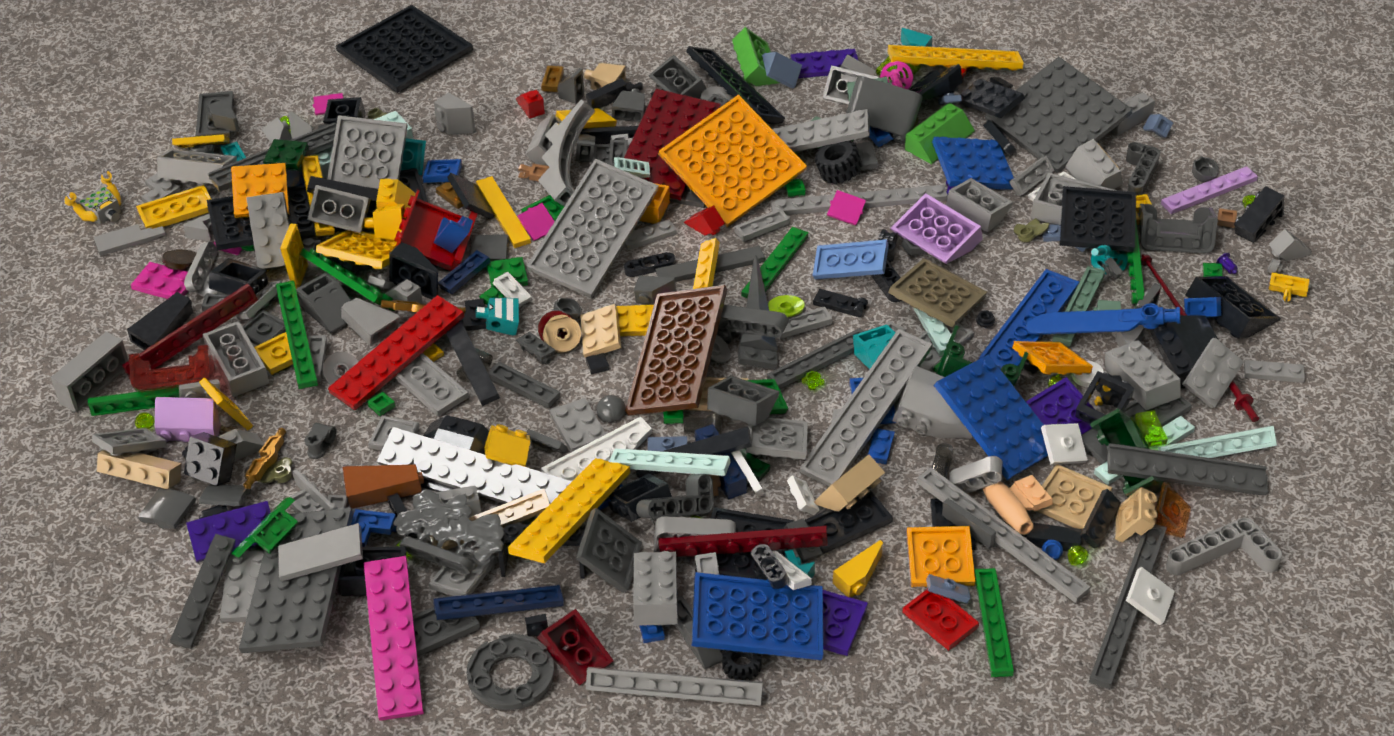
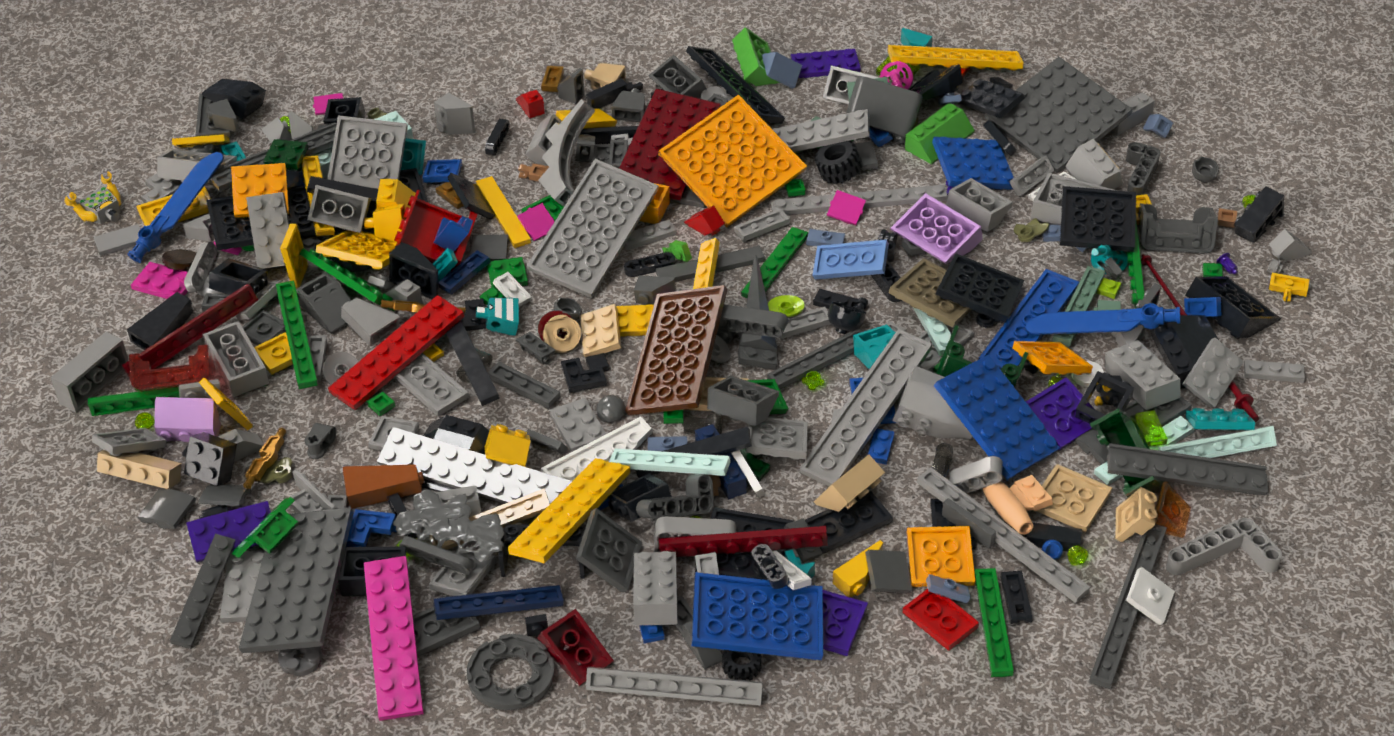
light grey tile [278,523,363,581] -> none
black plate [336,5,473,93] -> none
light aqua slope [614,157,650,178] -> none
white plate [787,475,819,515] -> none
light grey tile [840,54,876,76] -> none
white plate [1041,423,1088,465] -> none
black plate [1080,489,1121,548] -> none
lavender plate [1161,166,1258,214] -> none
none -> blue piece [127,152,224,263]
none -> black slope [202,79,266,119]
none -> flat silver plate [278,646,323,676]
none -> teal plate [433,248,458,282]
none -> black beam [485,118,510,156]
none -> black plate [561,358,607,393]
none -> bright green plate [662,240,692,262]
none -> sand blue plate [806,229,845,246]
none -> black cylinder [828,301,866,334]
none -> dark grey tile [865,550,913,593]
none -> black plate [935,254,1025,323]
none -> black plate [1000,570,1032,624]
none -> lime plate [1097,278,1121,299]
none -> teal plate [1186,408,1255,430]

